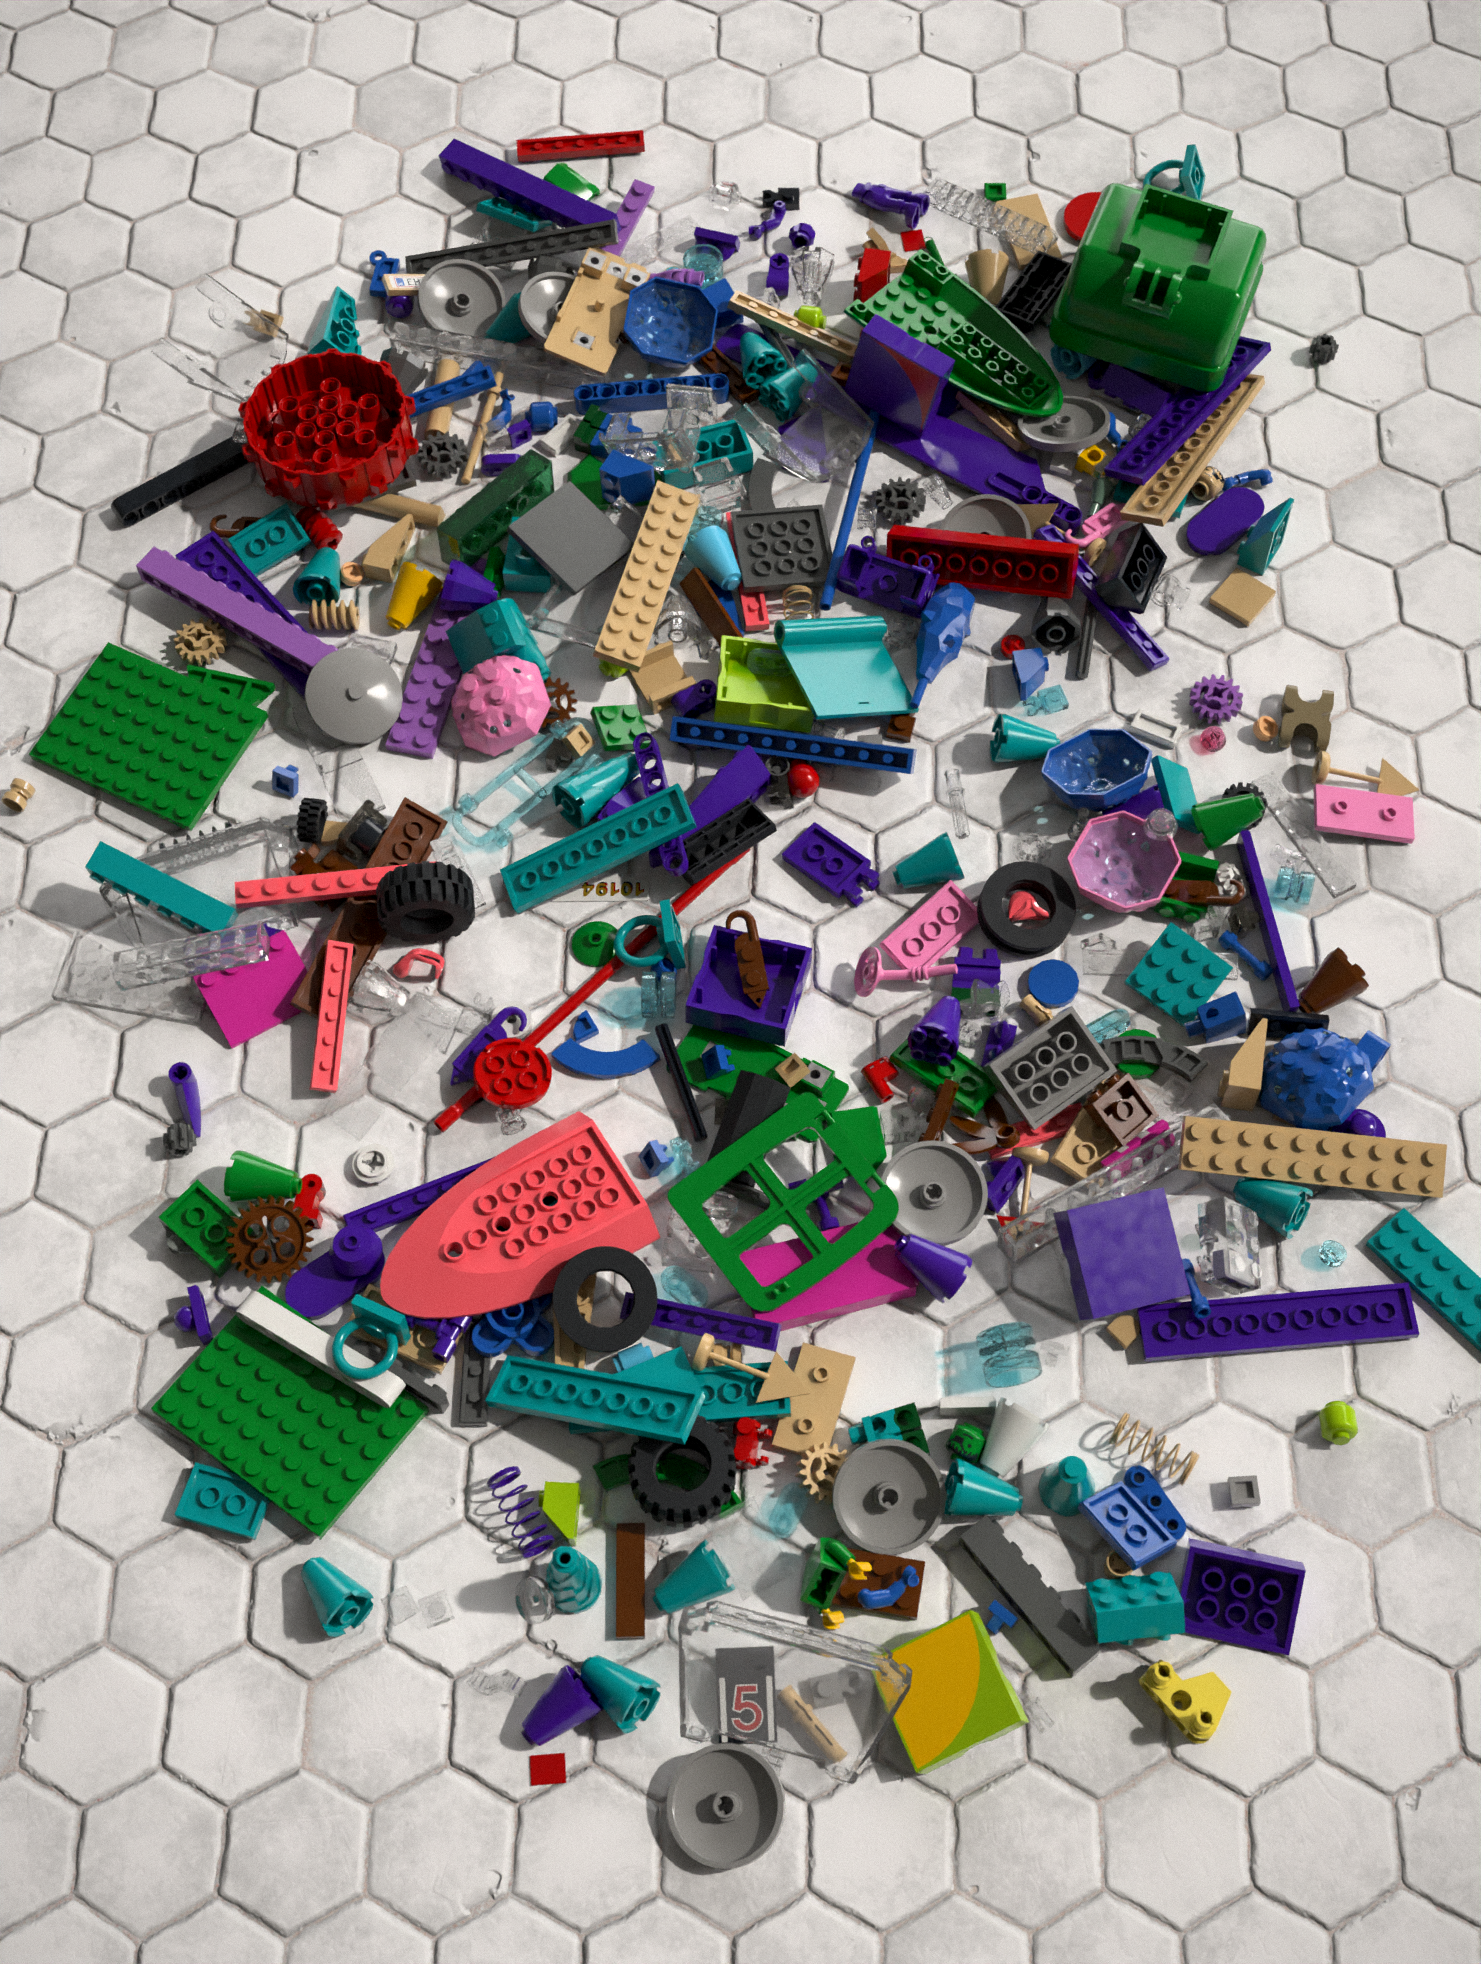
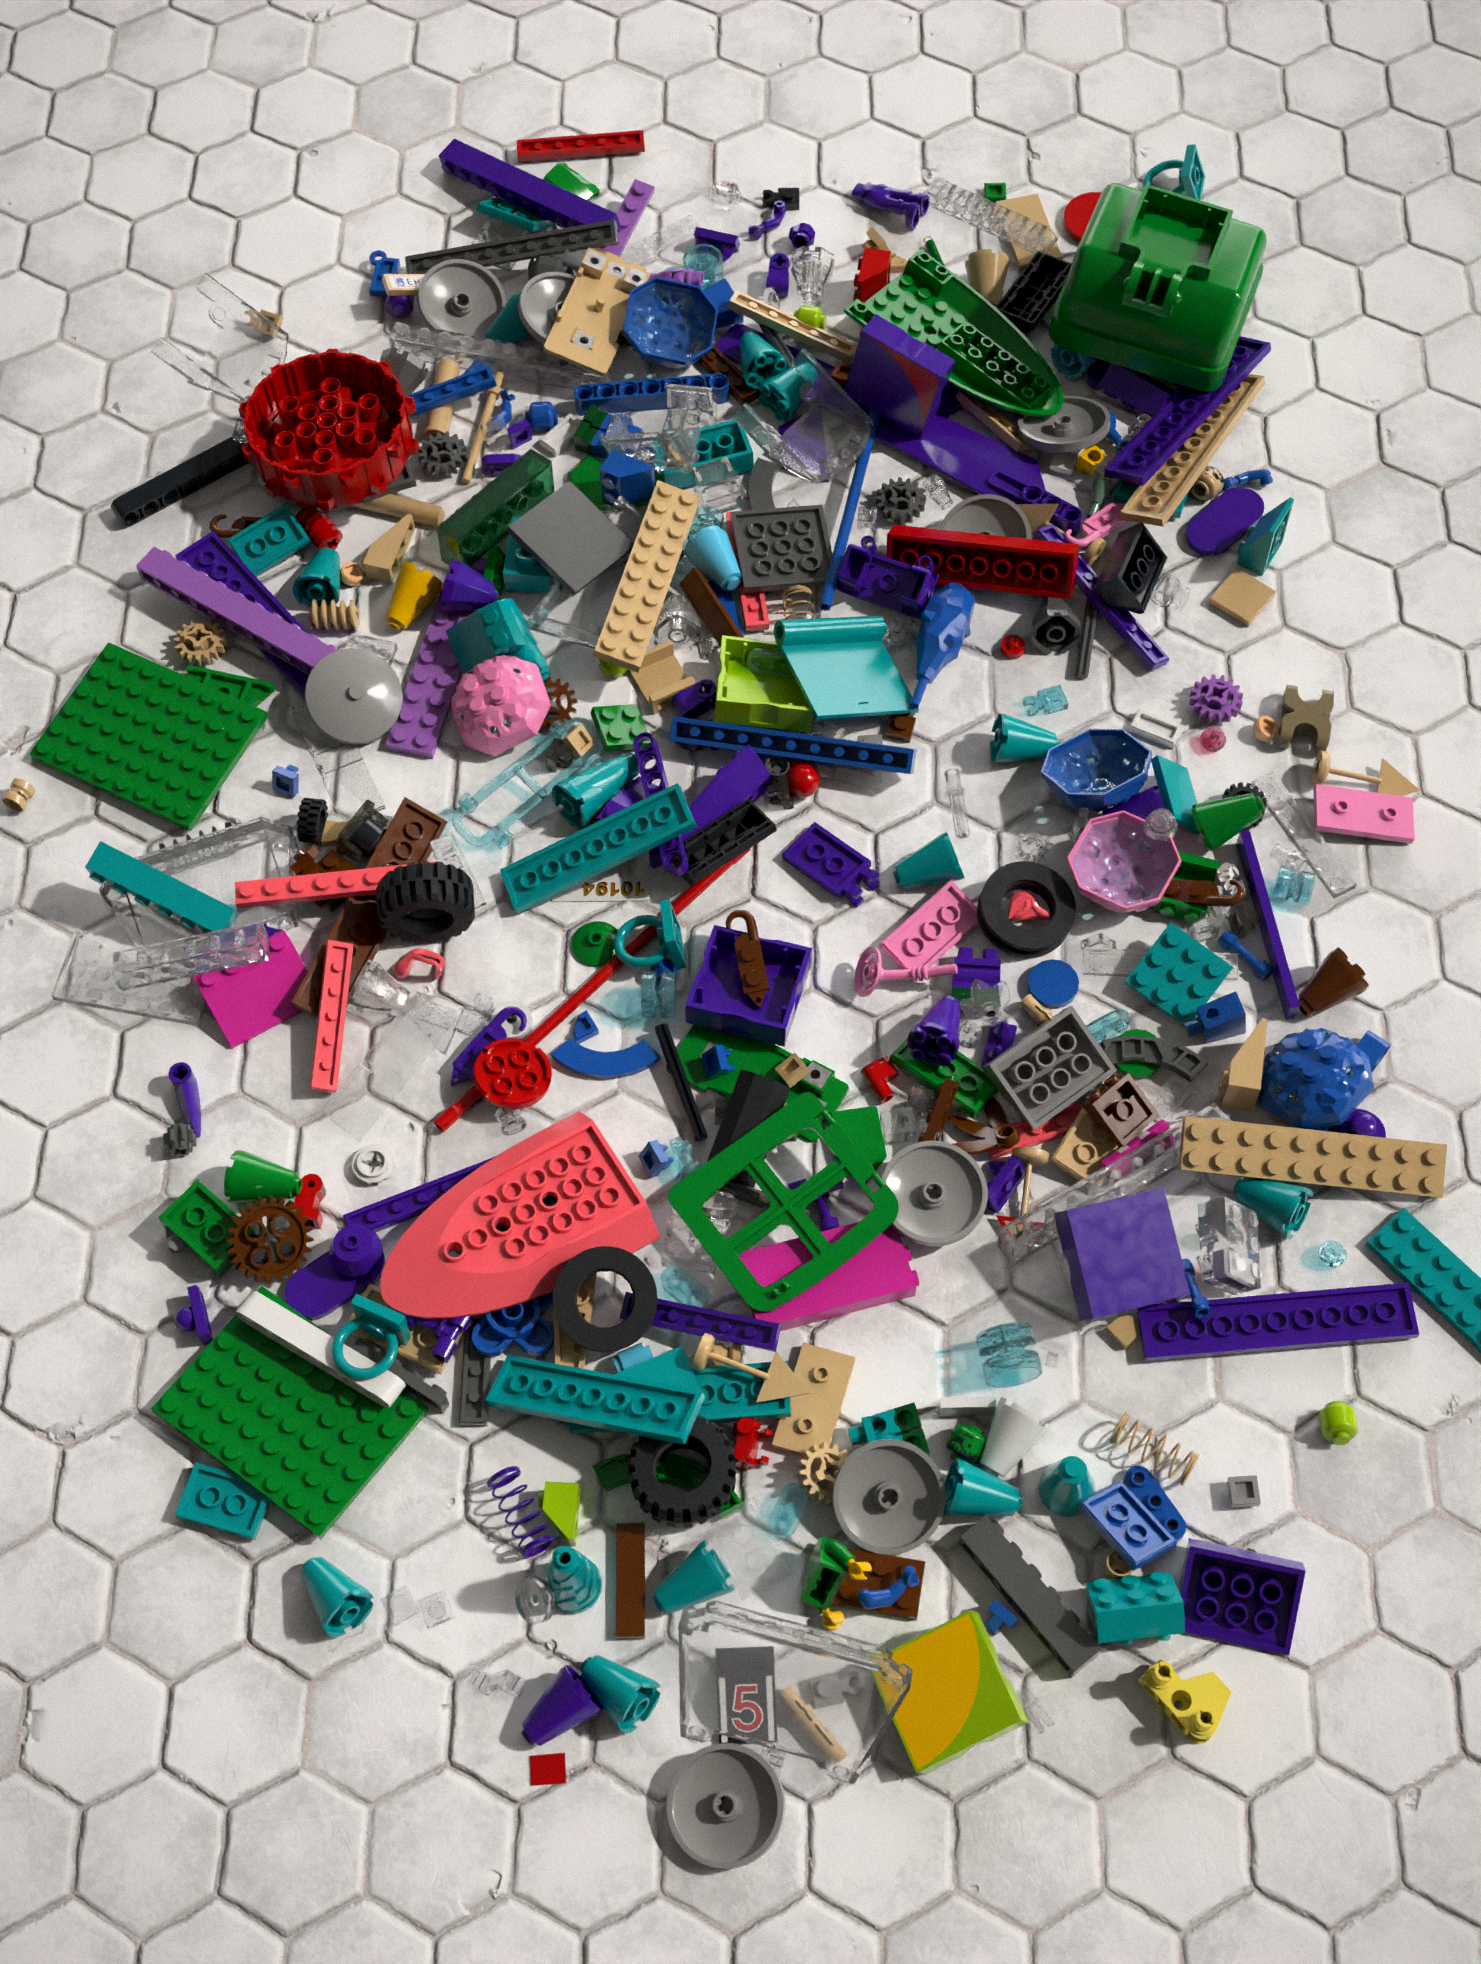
teal wedge [307,286,362,355] -> none
dark purple cone [894,1233,972,1303] -> none
red sticker [900,229,926,251] -> none
slope [1012,648,1049,701] -> none
black plate [1247,1008,1330,1038] -> none
dark grey gear [1309,333,1339,364] -> none

